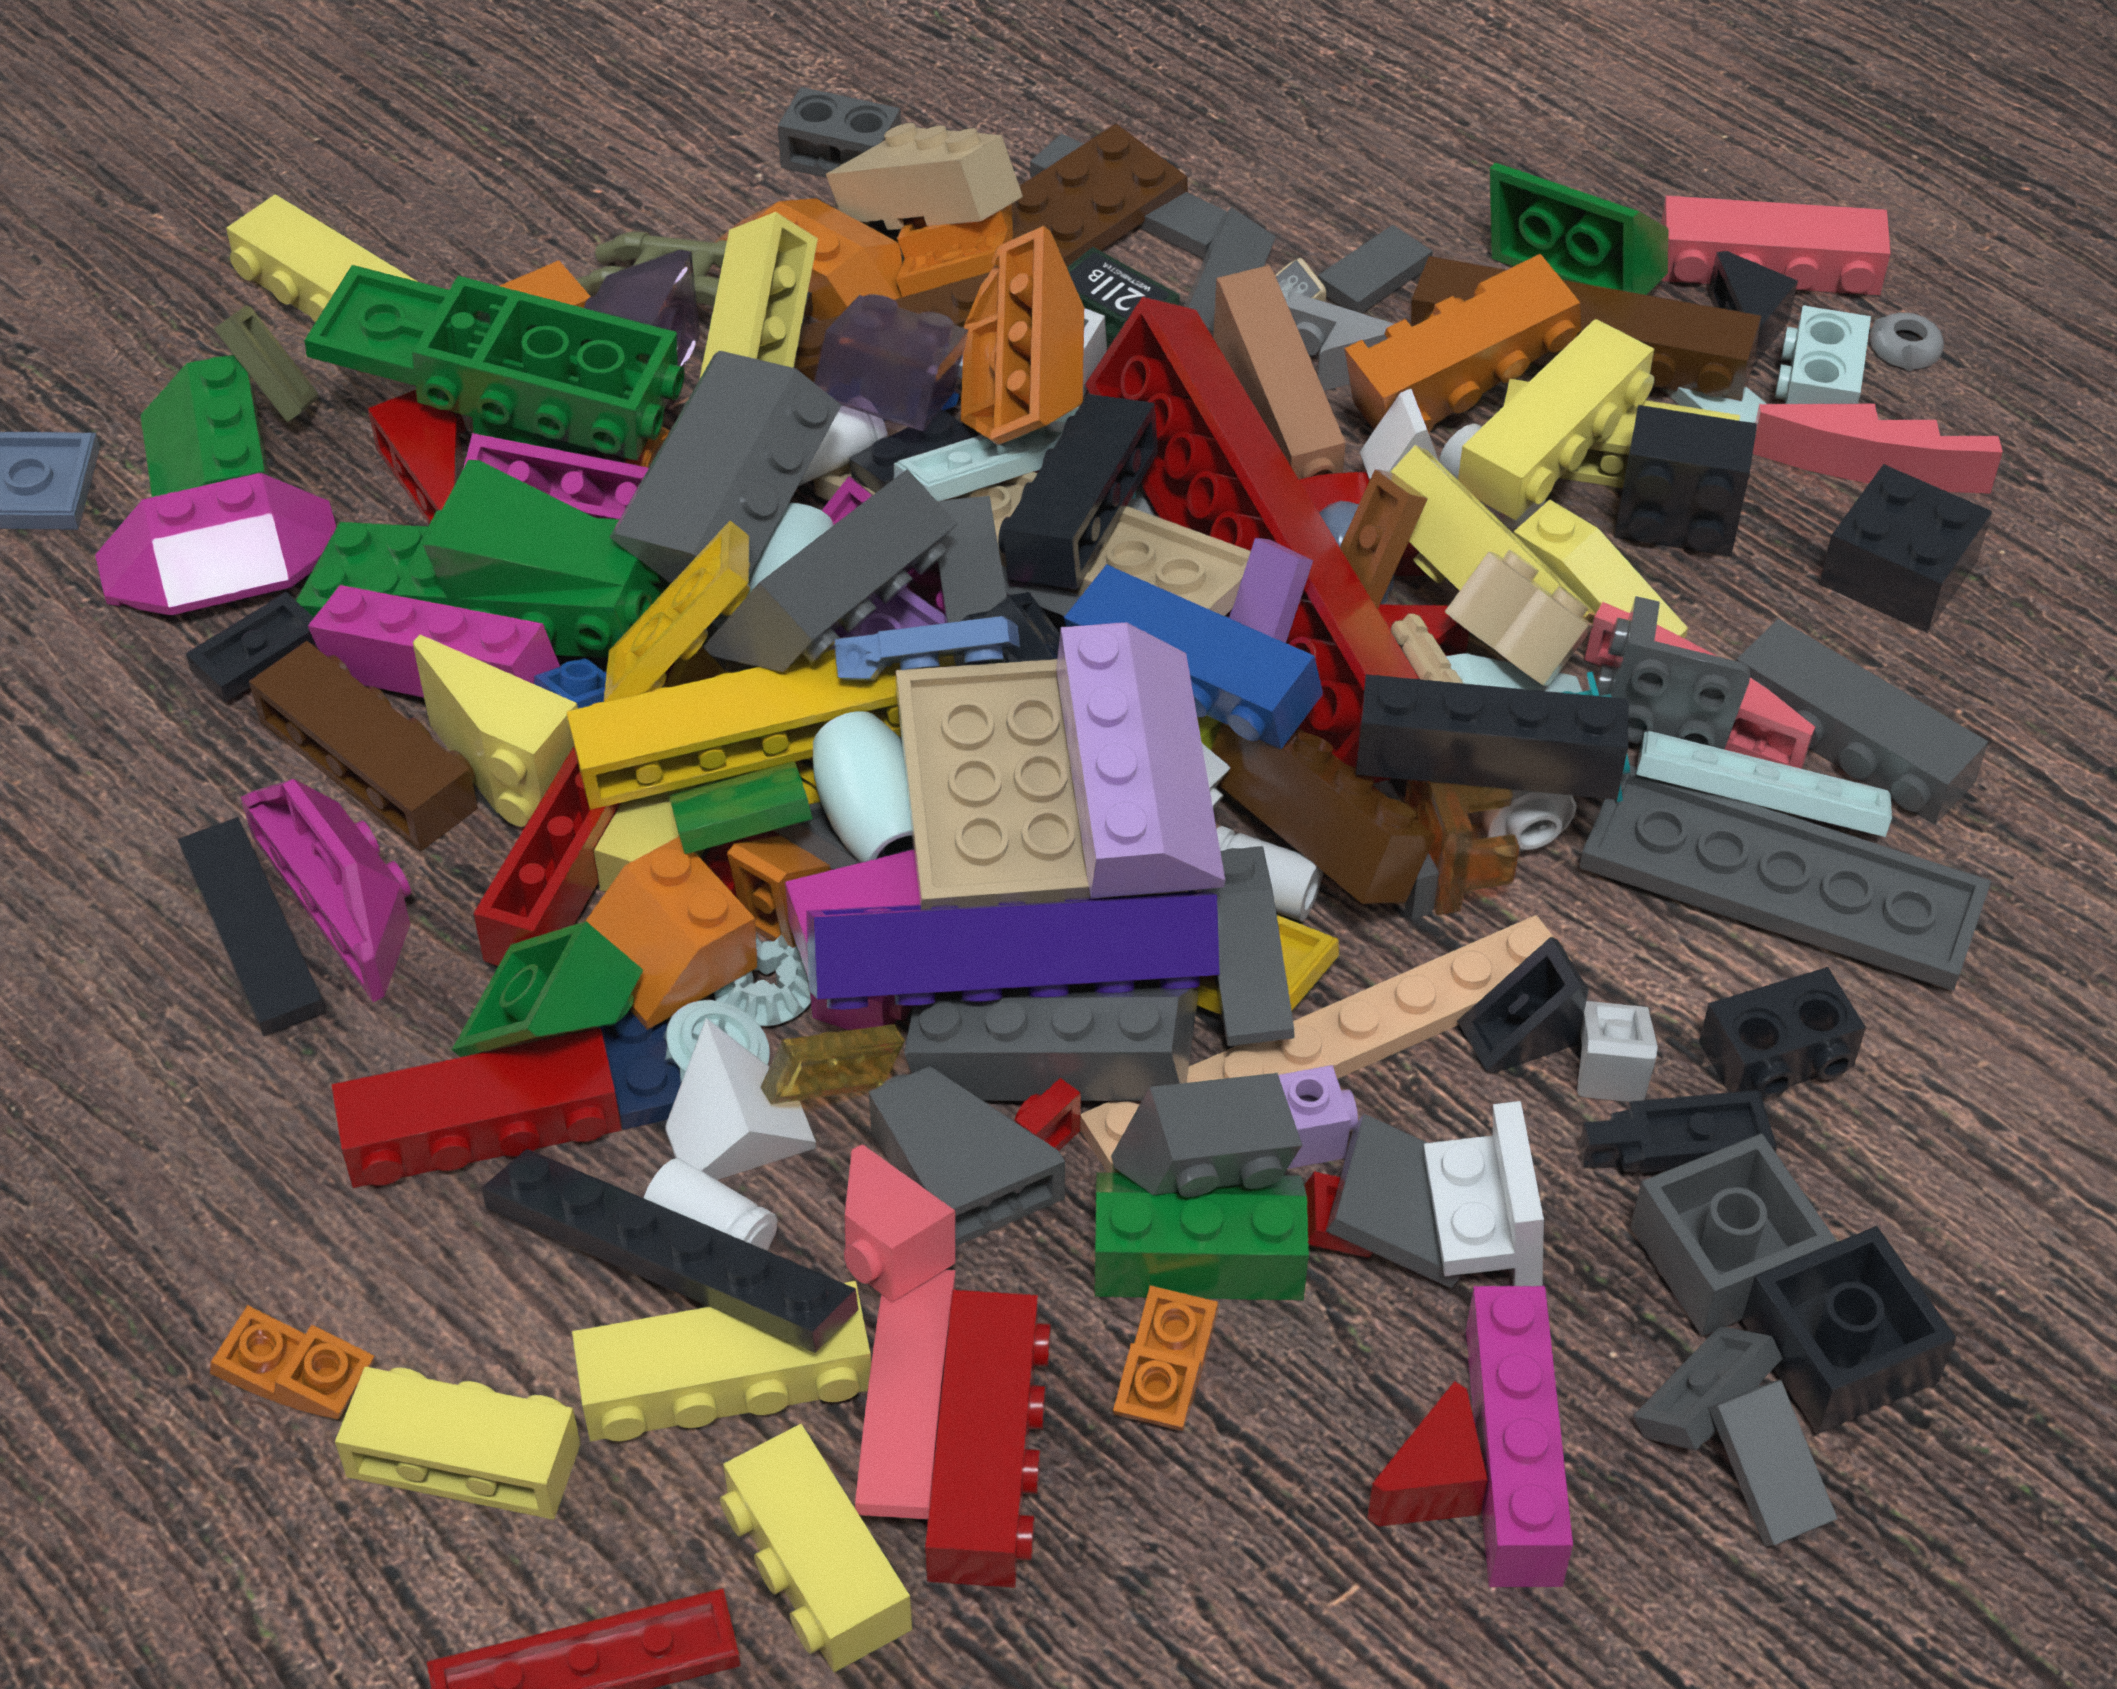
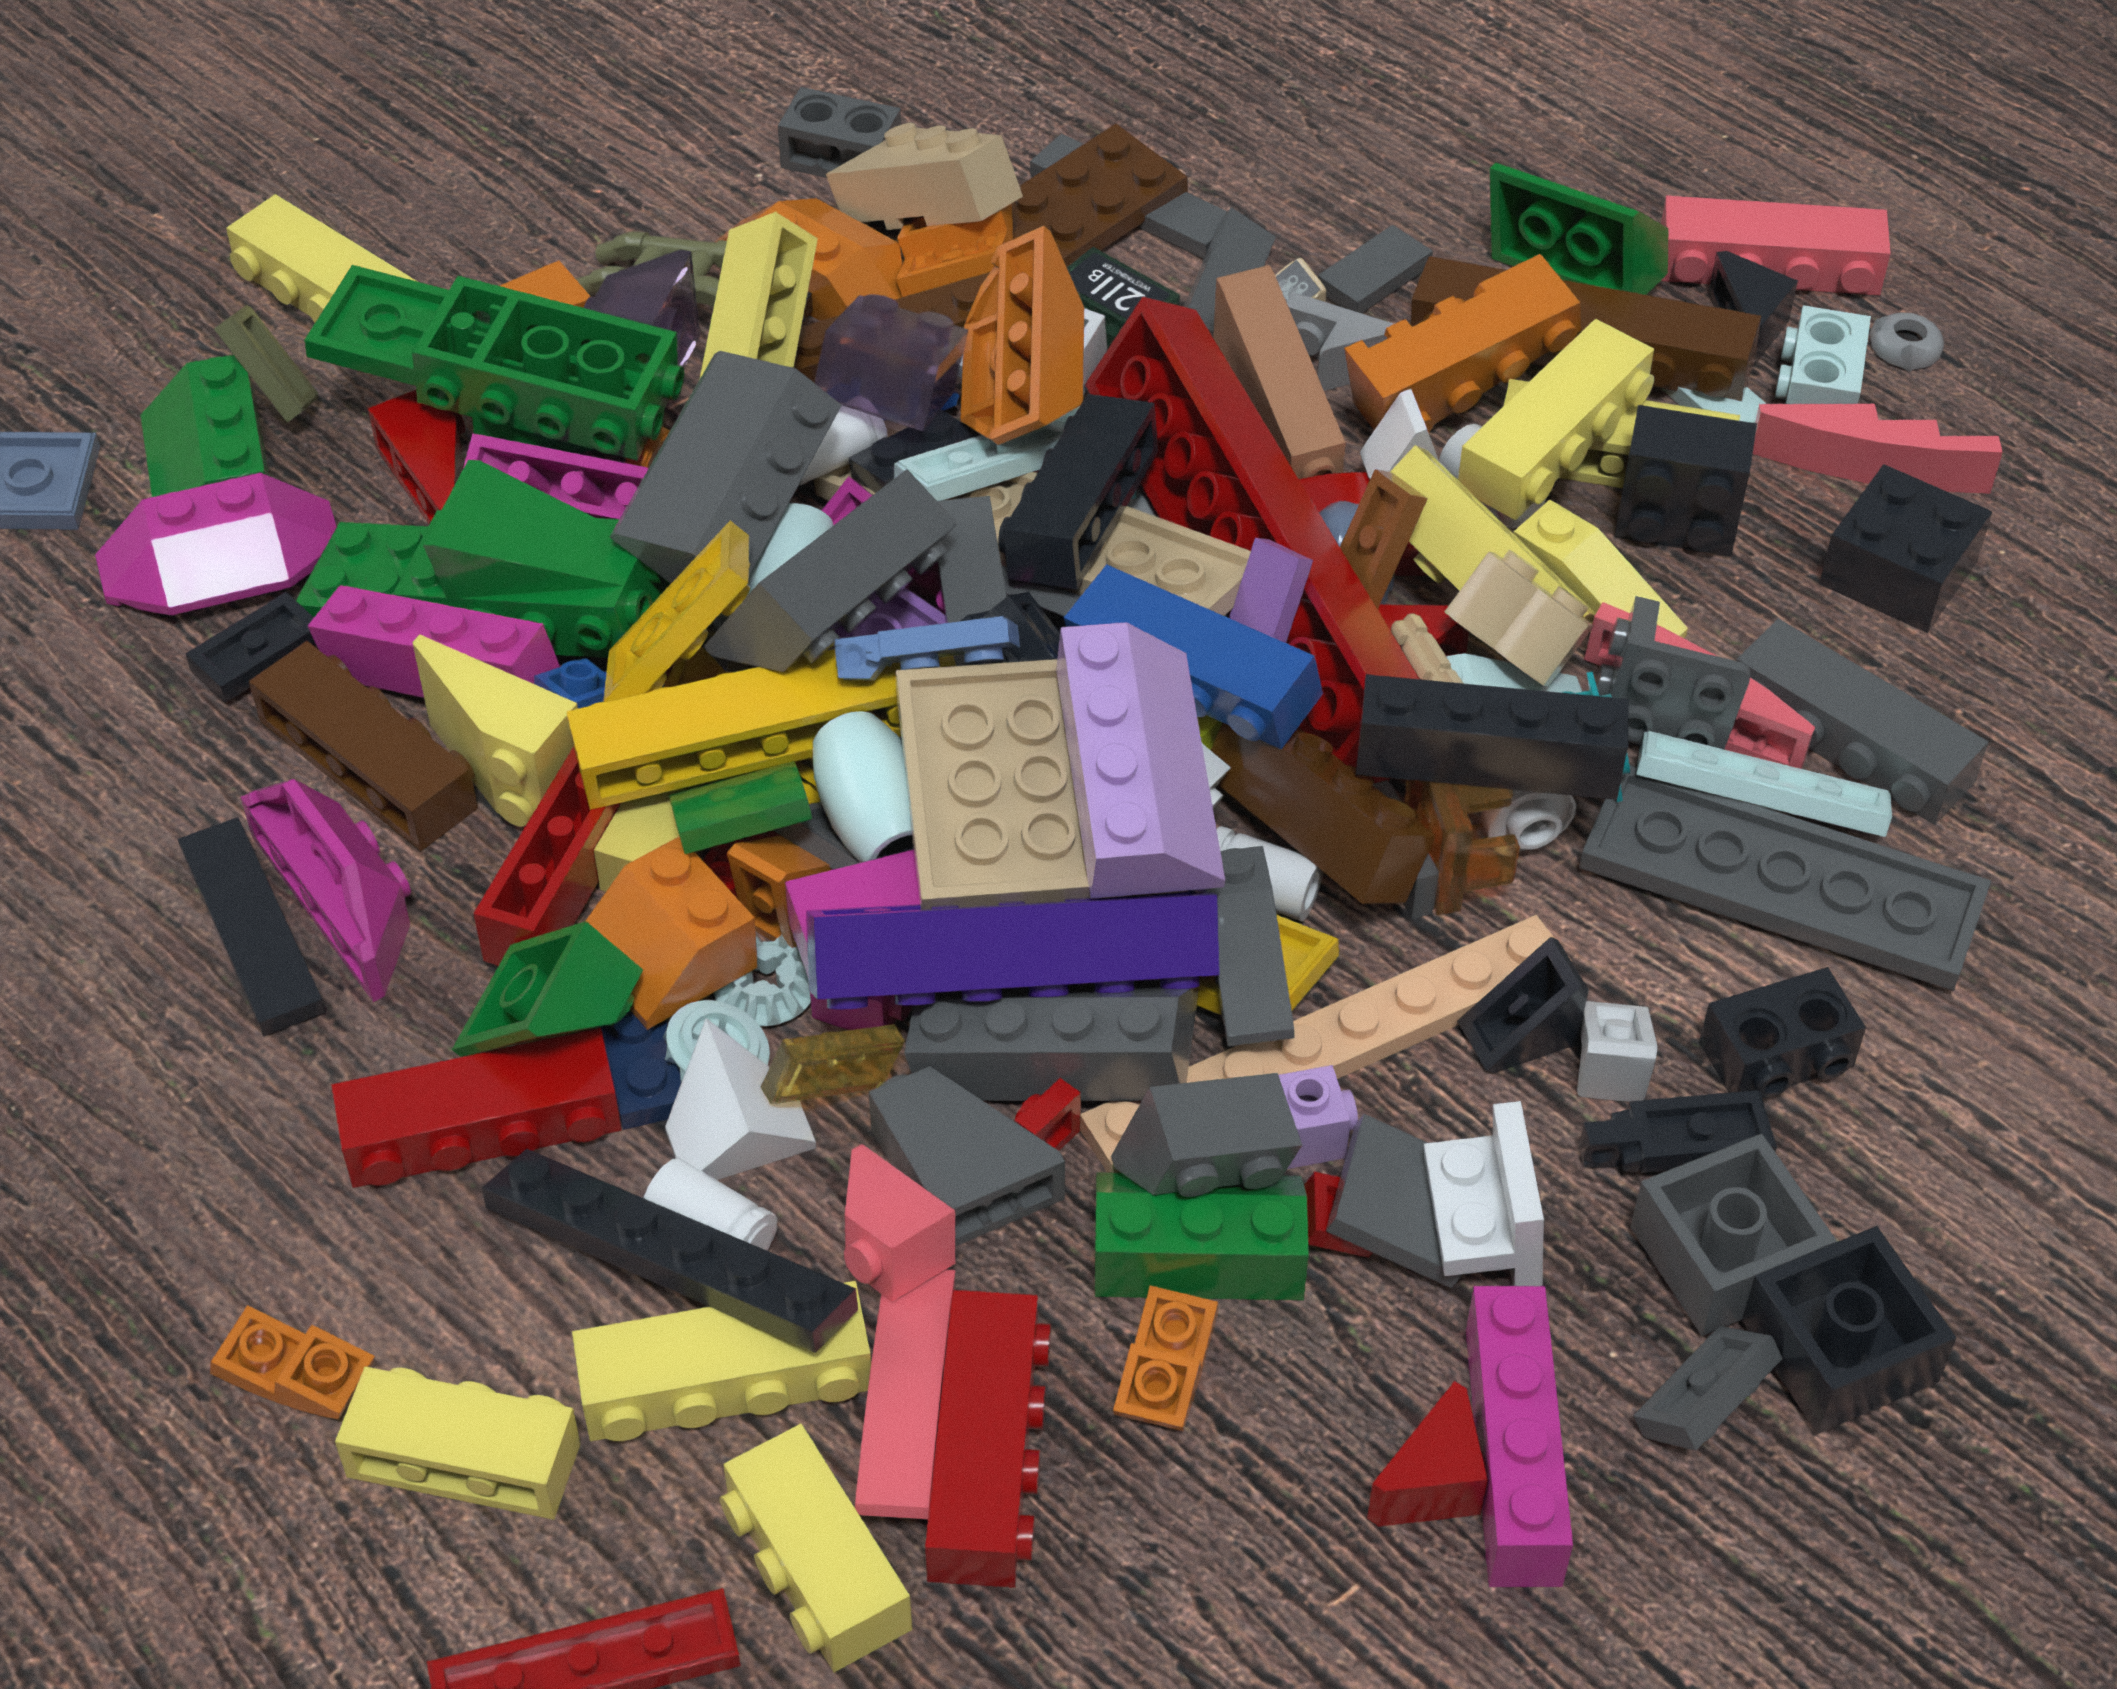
dark grey tile [1708,1380,1838,1546] -> none

